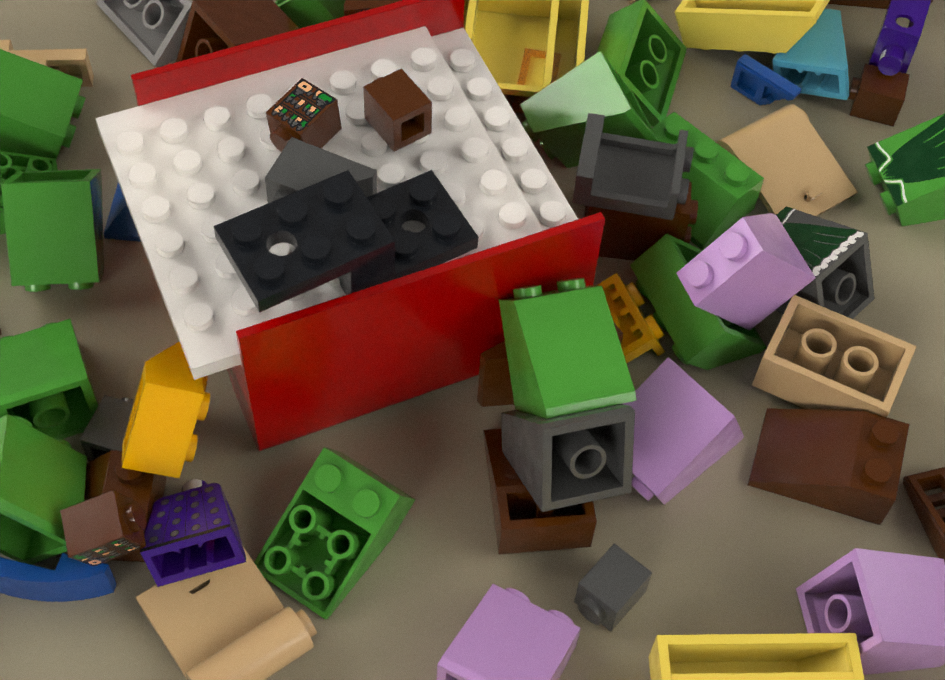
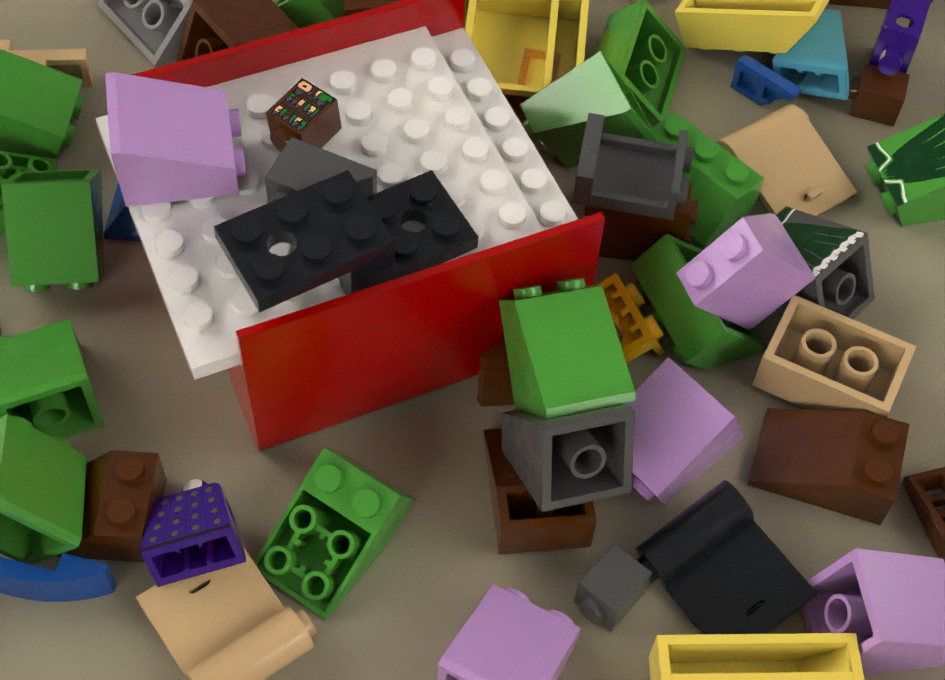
reddish brown brick [60,490,147,567] -> none
dark grey brick [80,395,134,462] -> none
yellow slope [122,342,210,479] -> none
reddish brown brick [363,68,432,152] -> none
none -> lavender slope [105,72,246,207]
none -> black door [636,480,817,634]

